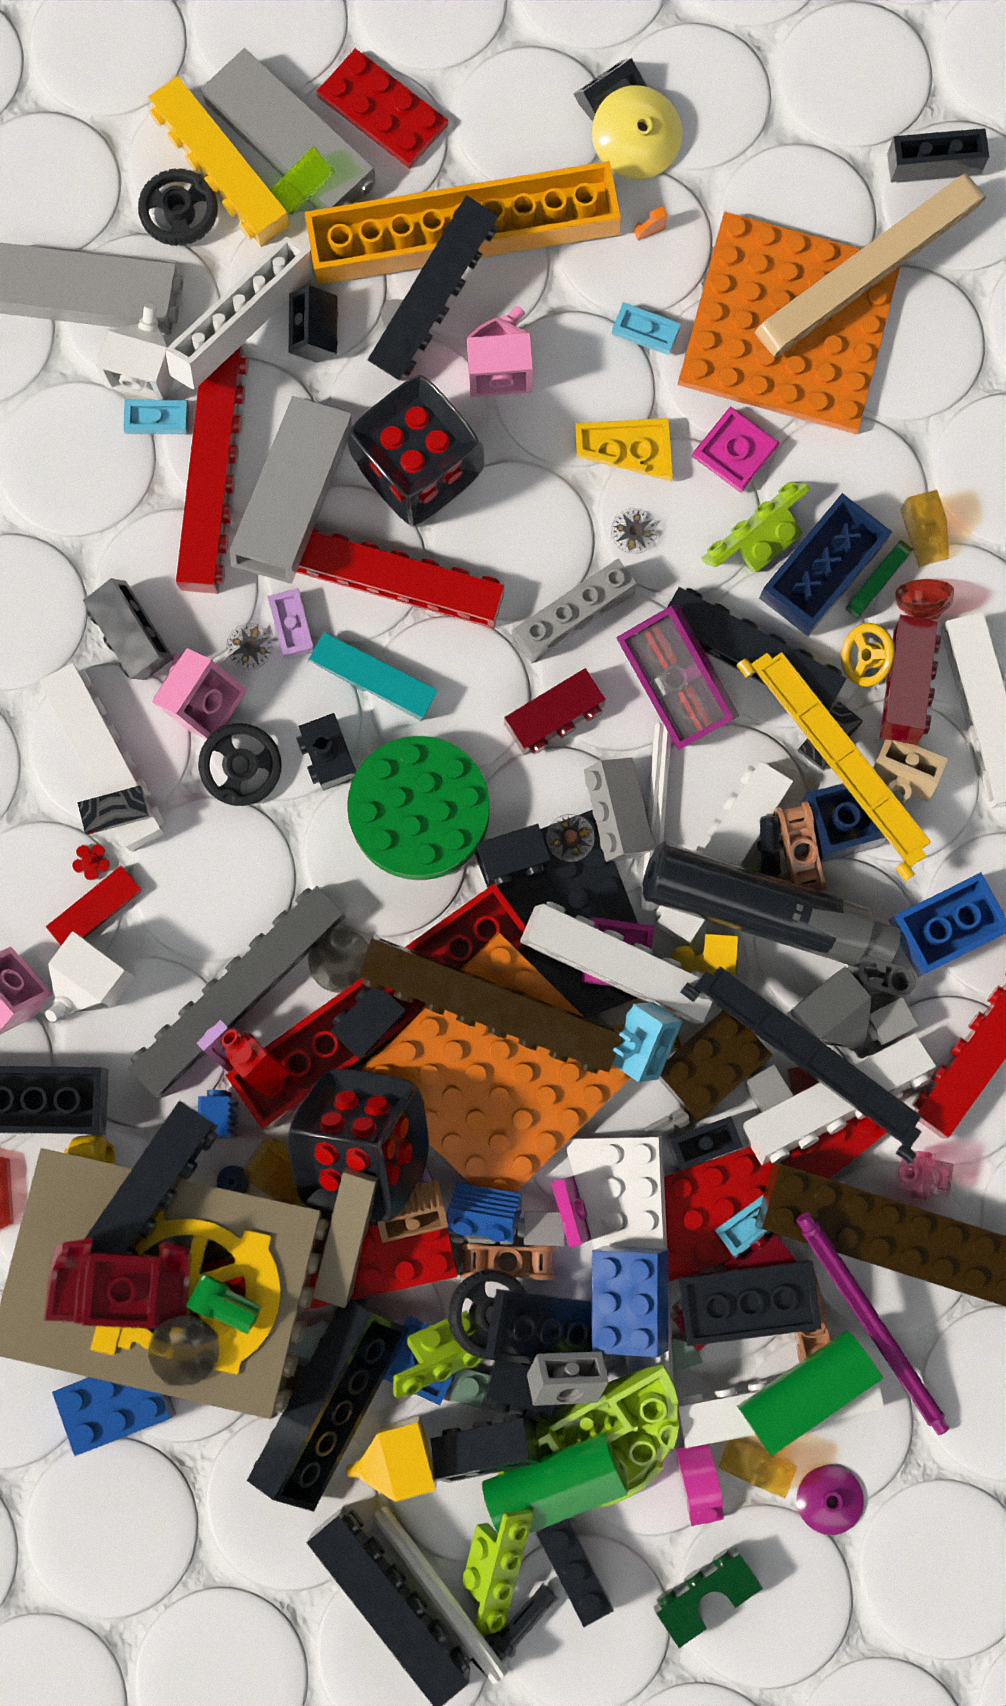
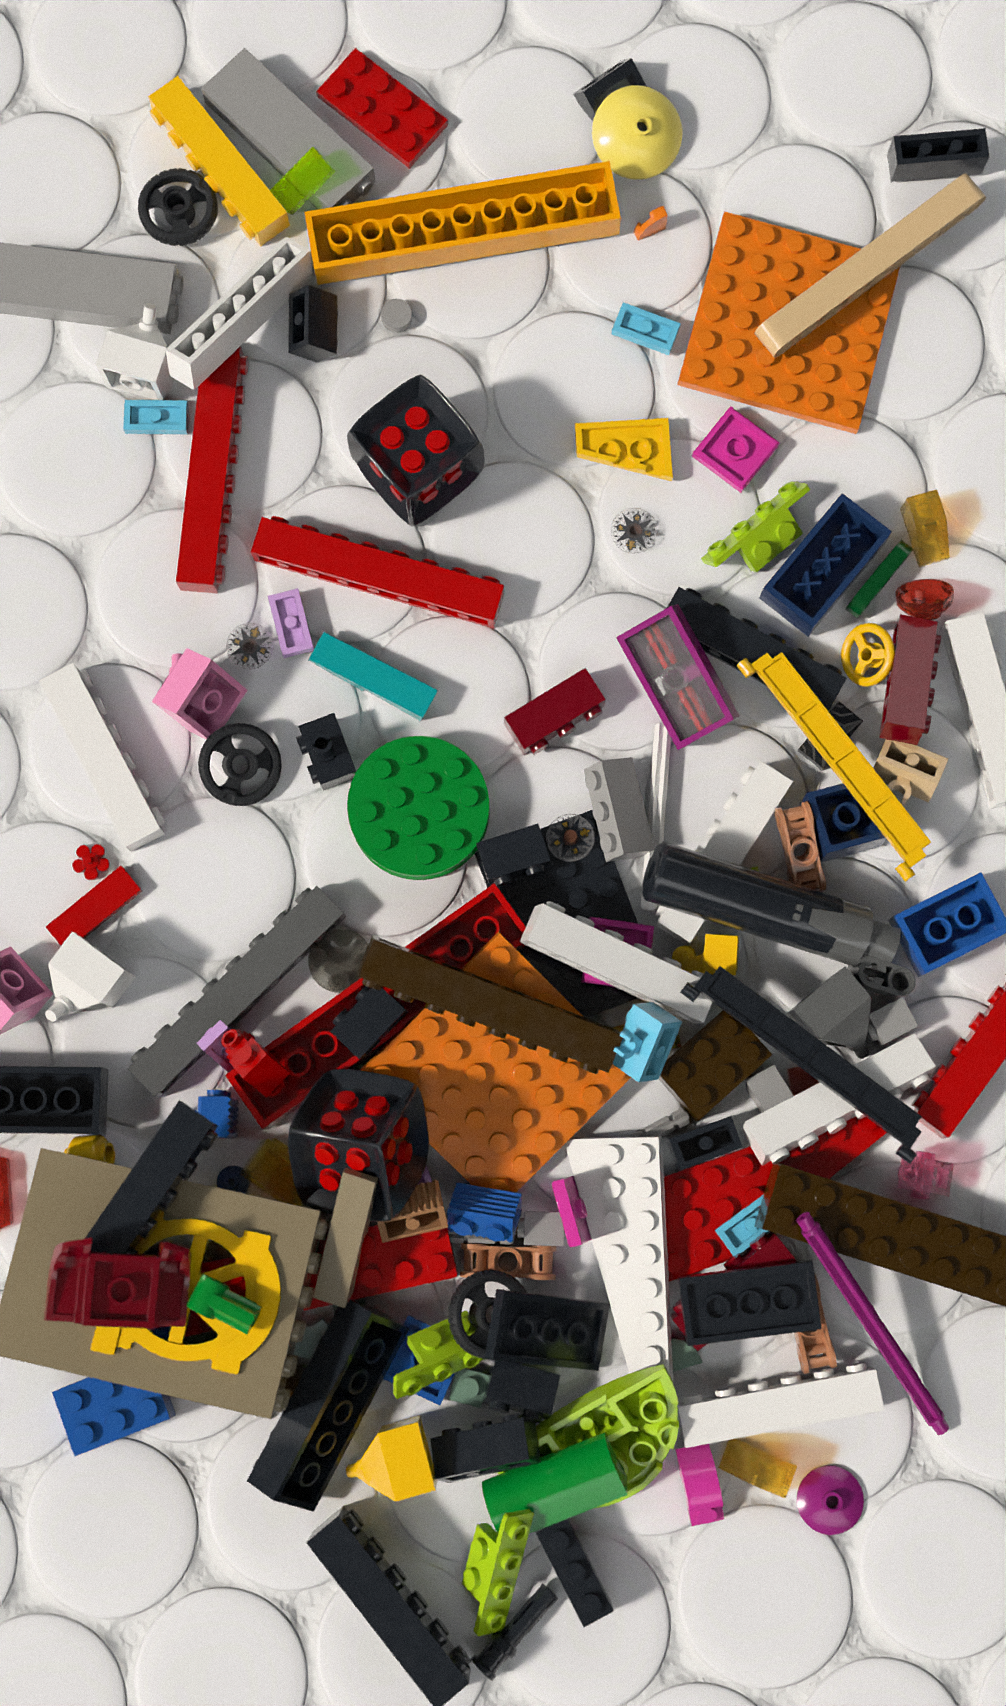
black tile [77,786,150,835] -> none
brick [83,578,174,680] -> none
clear smoke dish [148,1315,219,1386] -> none
light grey brick [230,396,352,584] -> none
black brick [367,195,500,381] -> none
white axle [373,1506,508,1684] -> none
bright pink piece [467,305,533,397] -> none
light grey brick [514,558,637,663] -> none
light grey brick [527,1352,608,1406] -> none
brick [592,1246,668,1357] -> none
dark green arch [654,1548,763,1649] -> none
green brick [737,1330,883,1457] -> none
black axle [757,813,783,876] -> none

